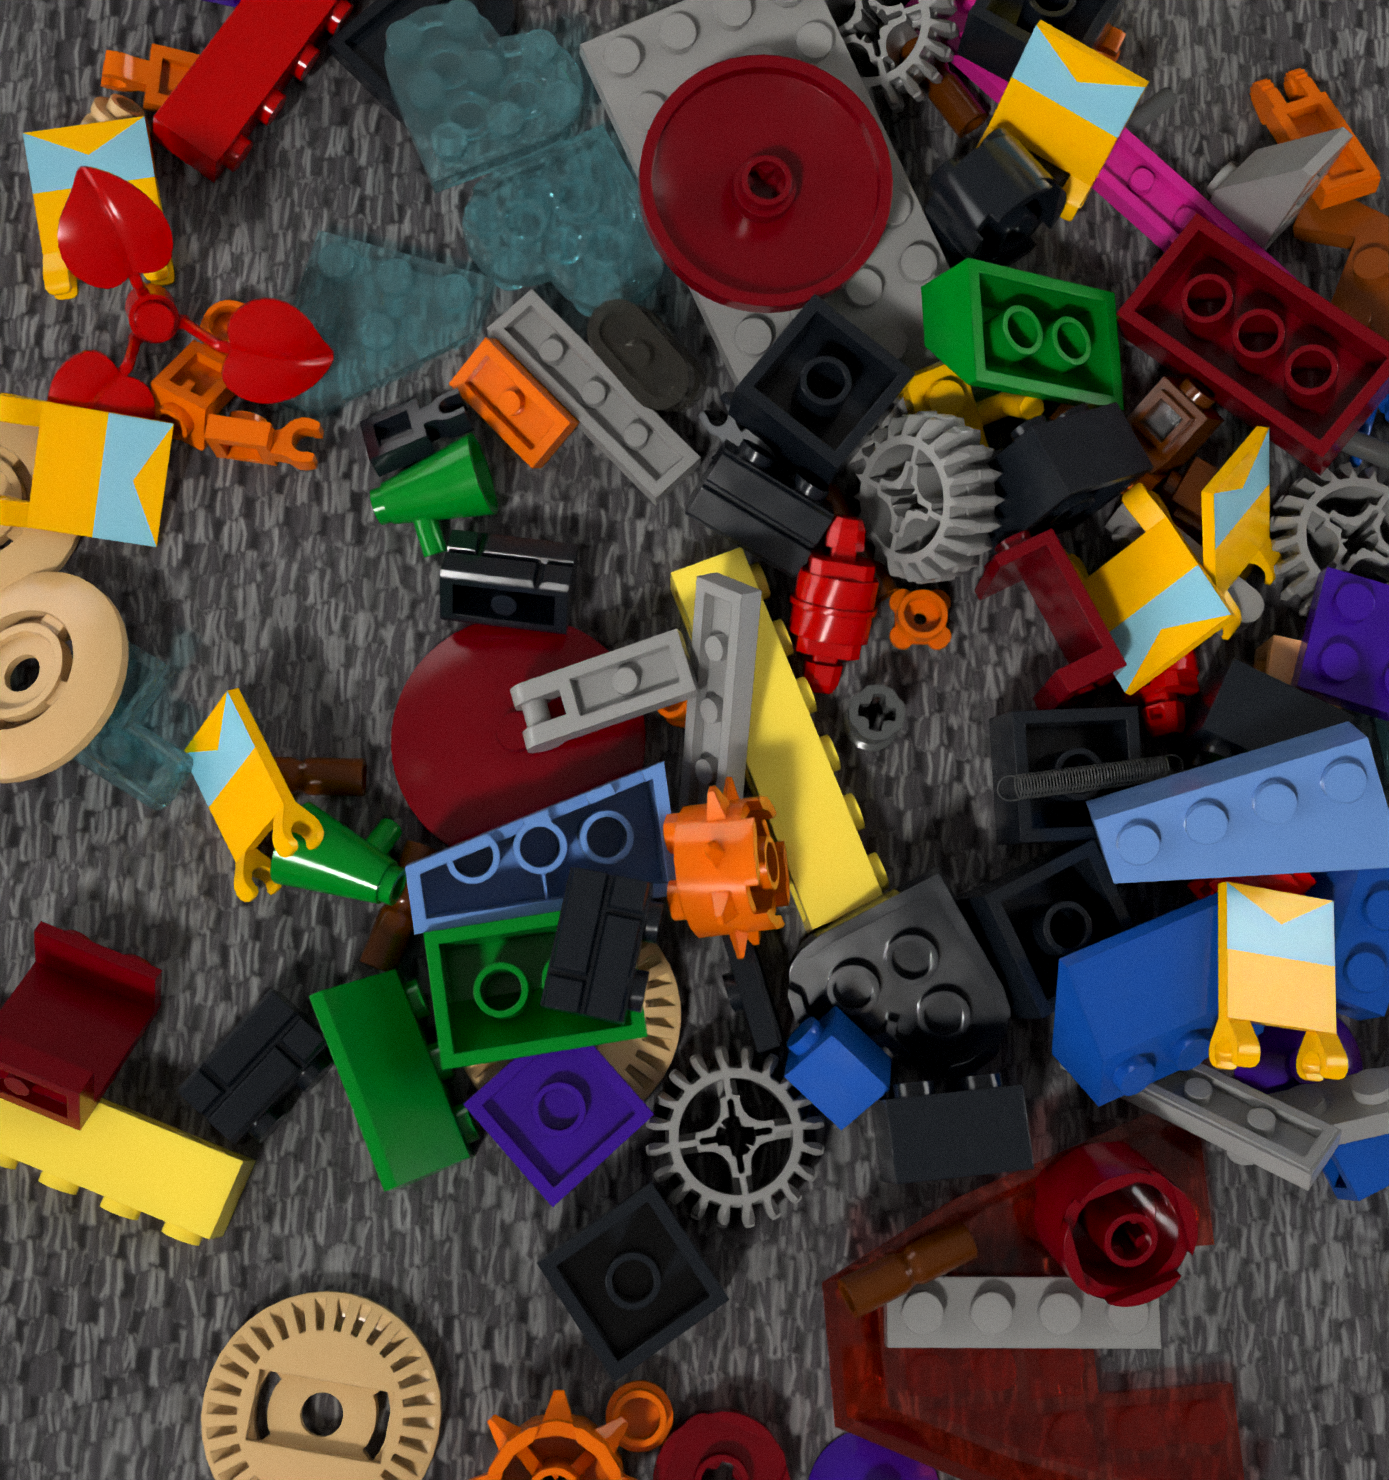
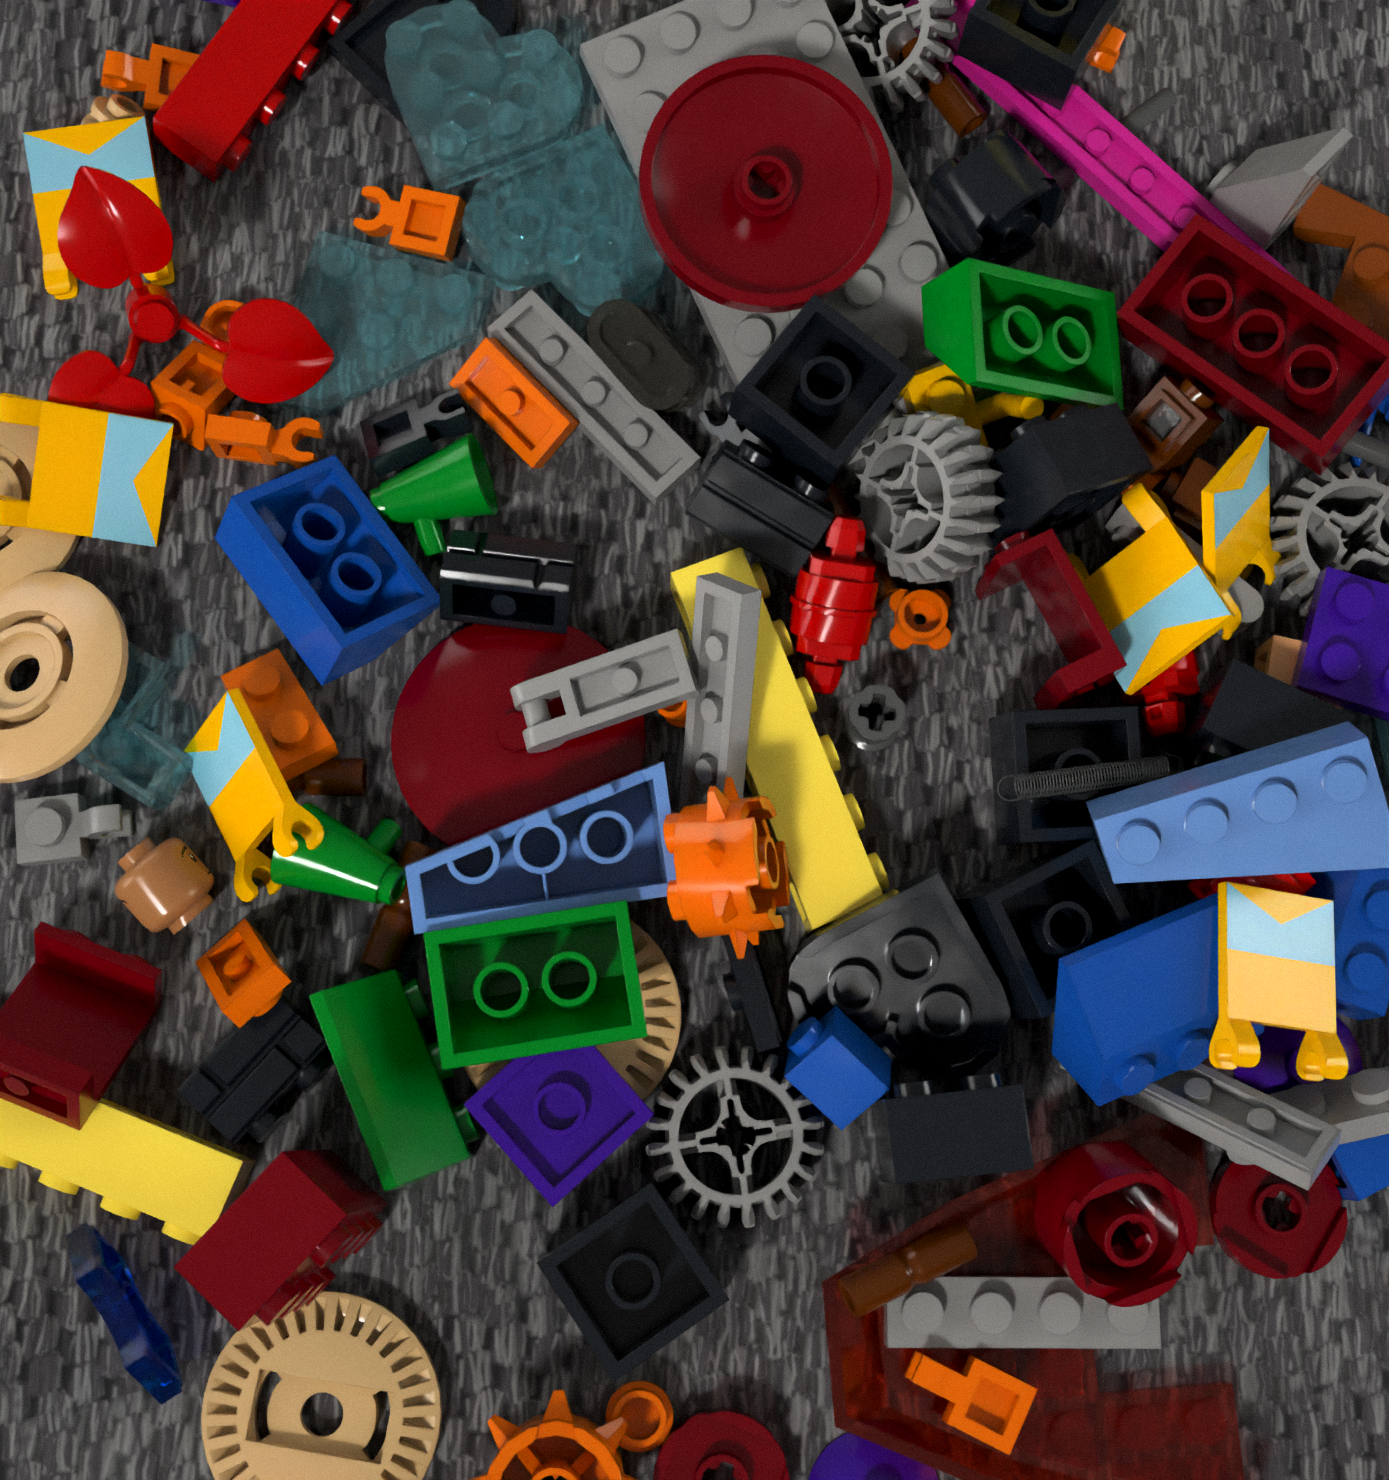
black brick [540,867,664,1025] -> none
yellow flag [975,20,1149,222] -> none
orange hinge [1249,68,1381,210] -> none
none -> light grey plate [14,793,133,866]
none -> clear blue tile [66,1223,183,1405]
none -> medium nougat head [115,837,214,935]
none -> dark red brick [173,1149,387,1331]
none -> orange plate [195,918,292,1029]
none -> blue slope [215,454,440,686]
none -> orange plate [220,648,339,782]
none -> orange plate [353,185,467,262]
none -> orange plate [904,1351,1038,1455]
none -> dark red plate [1207,1158,1348,1279]

